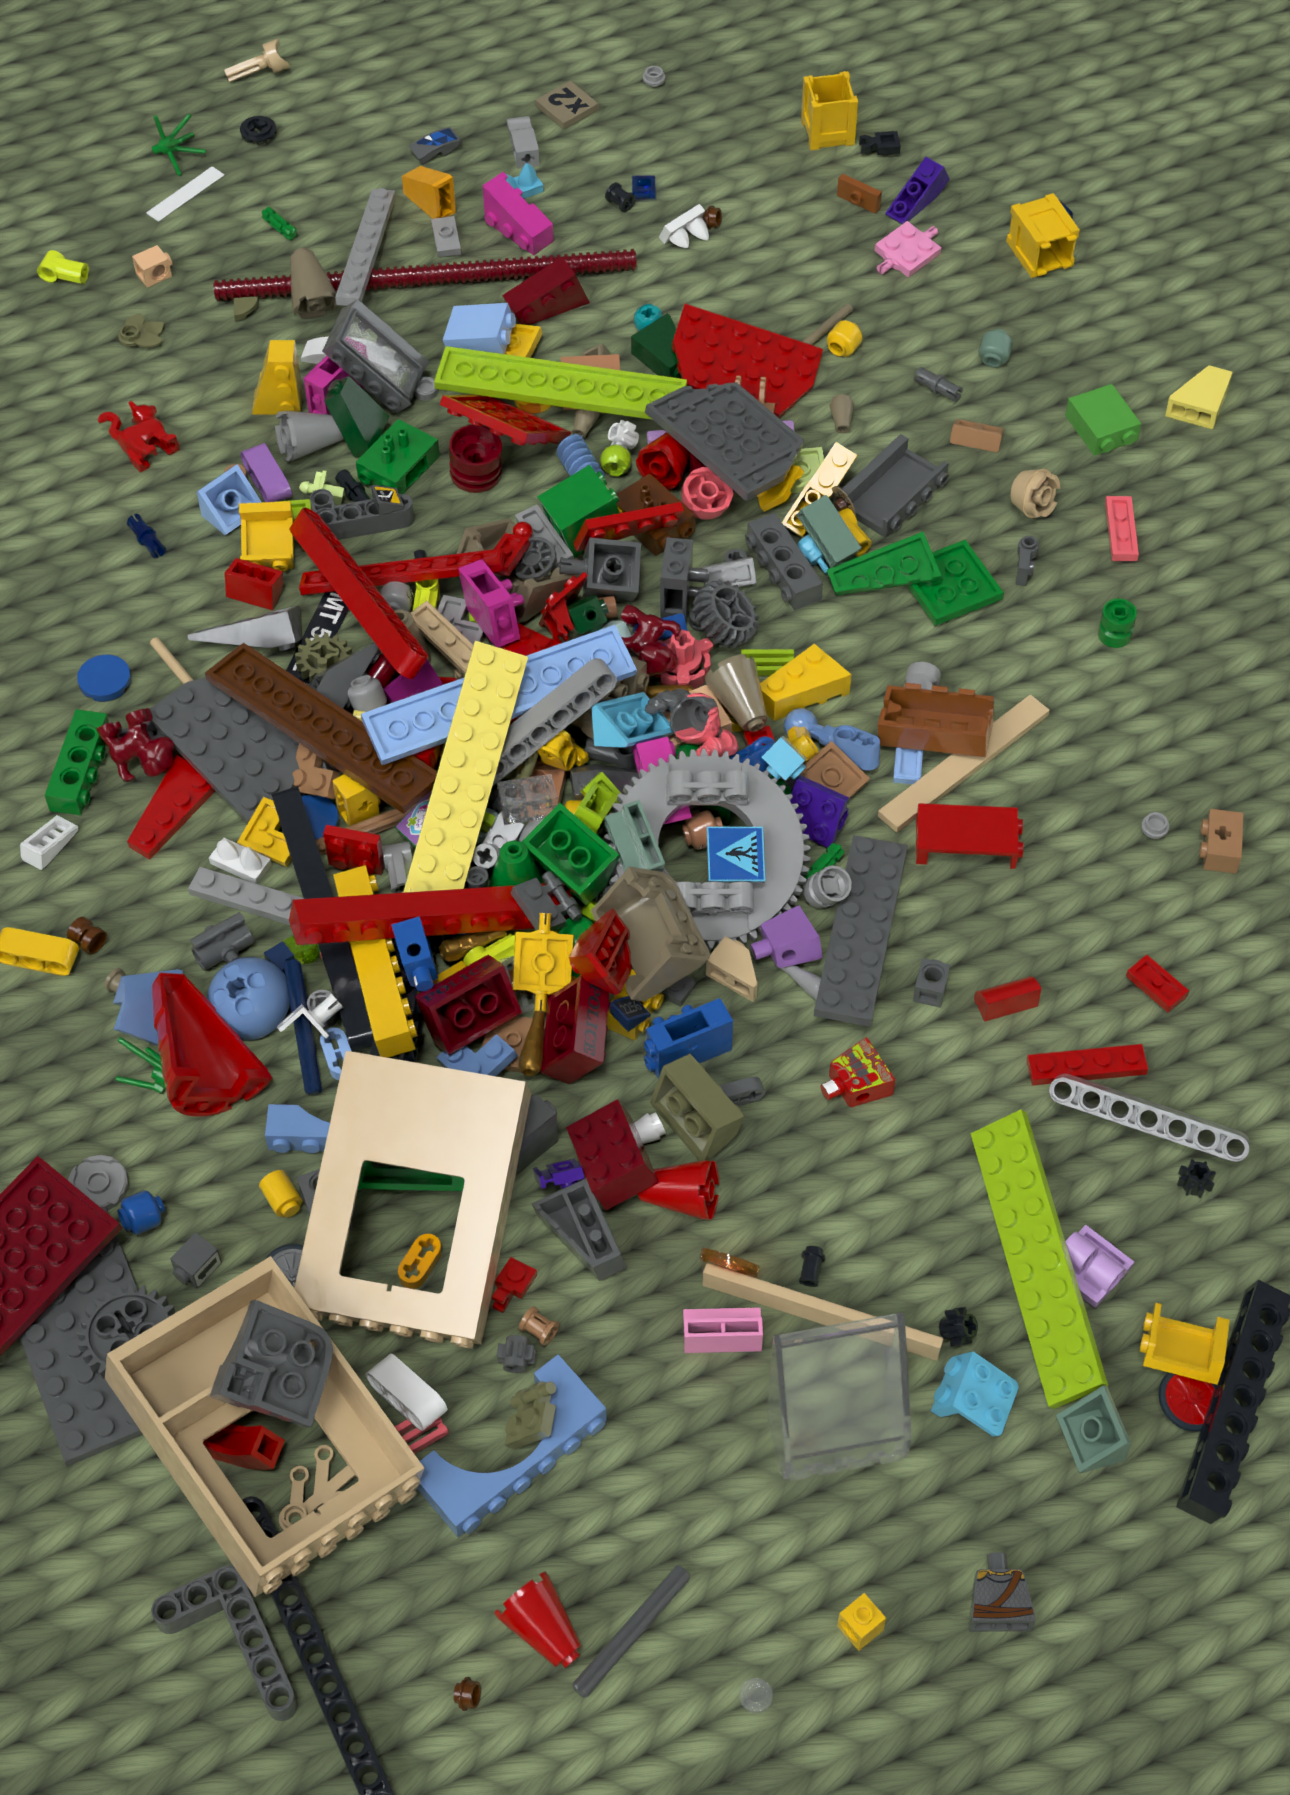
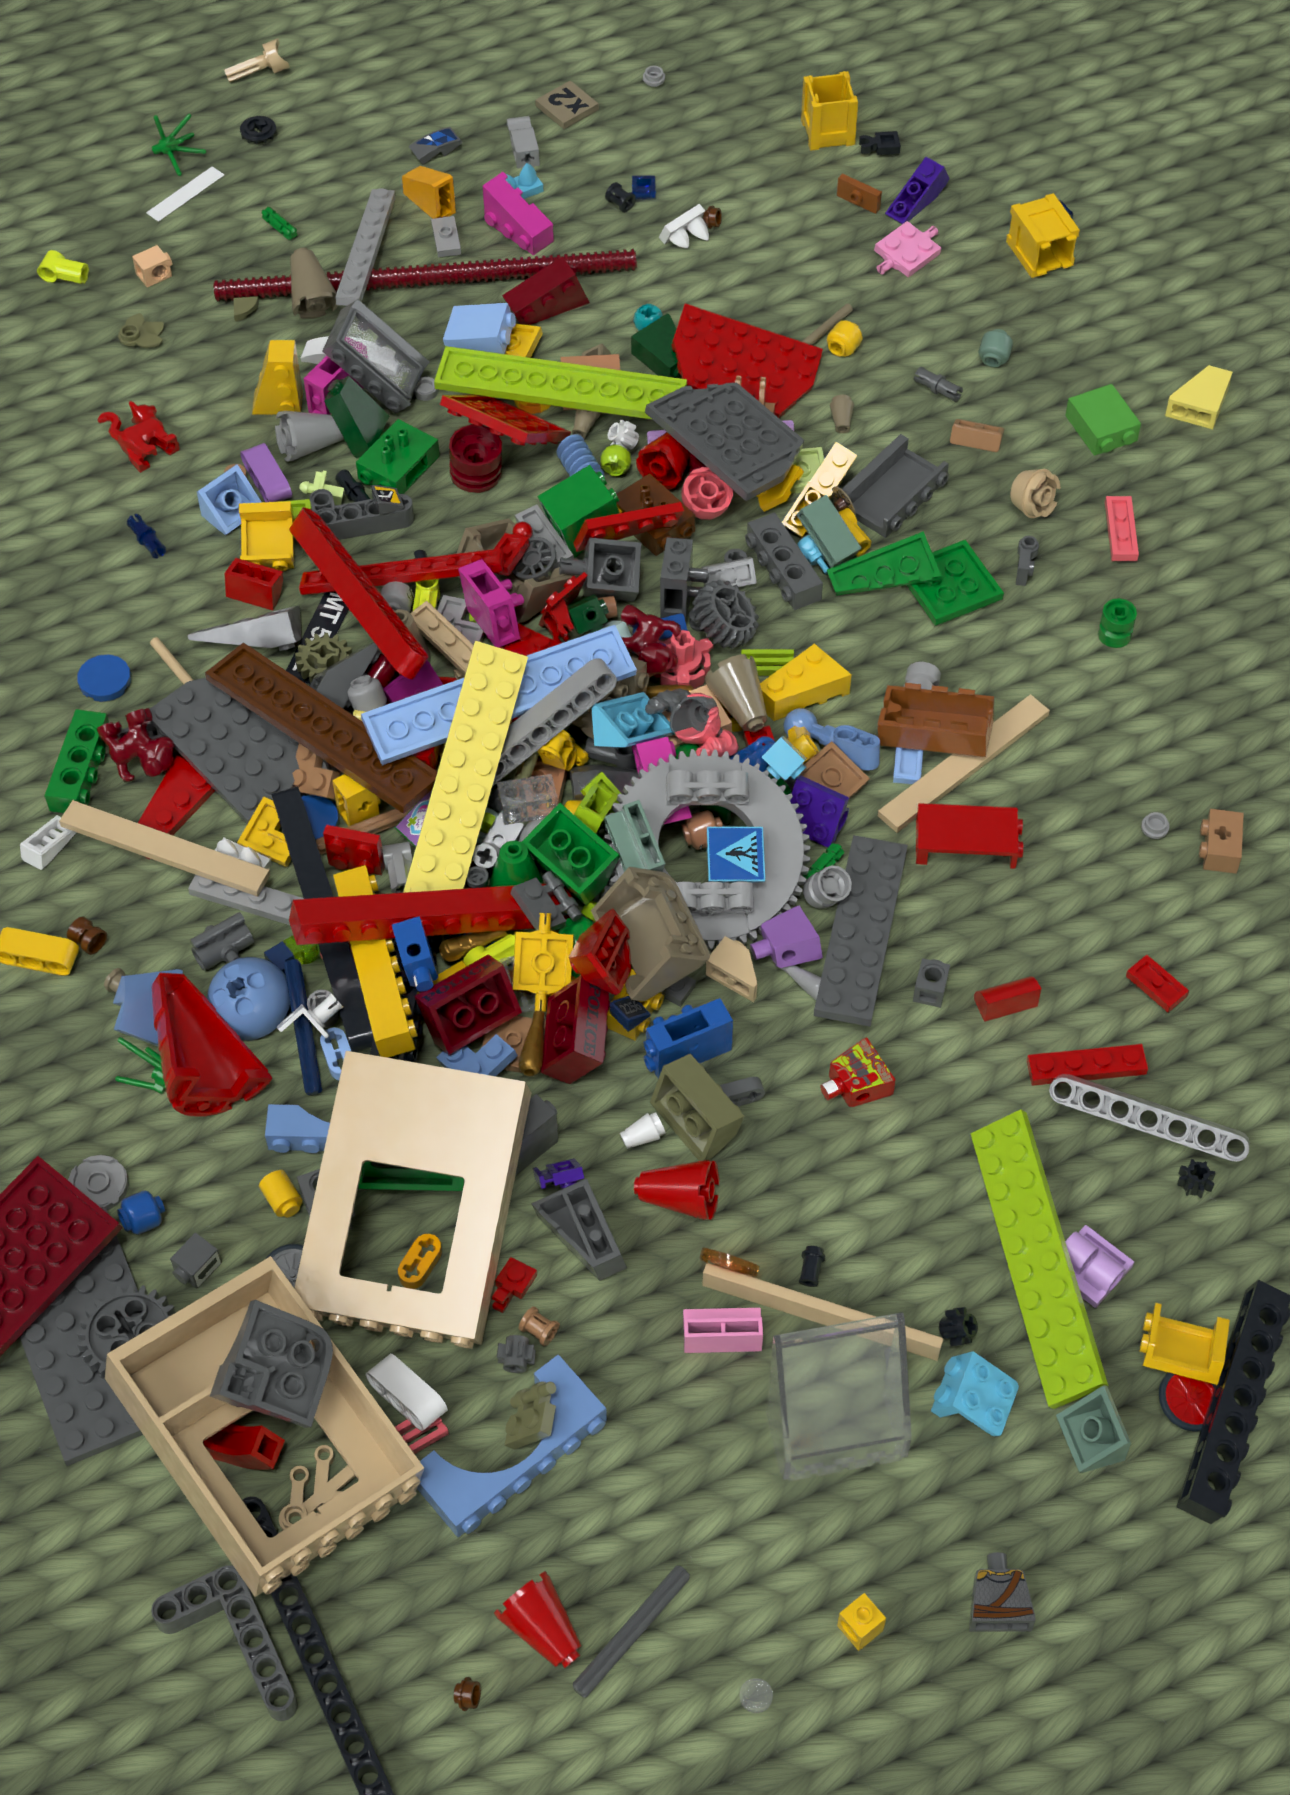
dark red brick [566,1099,659,1210] -> none
none -> tan tile [59,800,270,897]

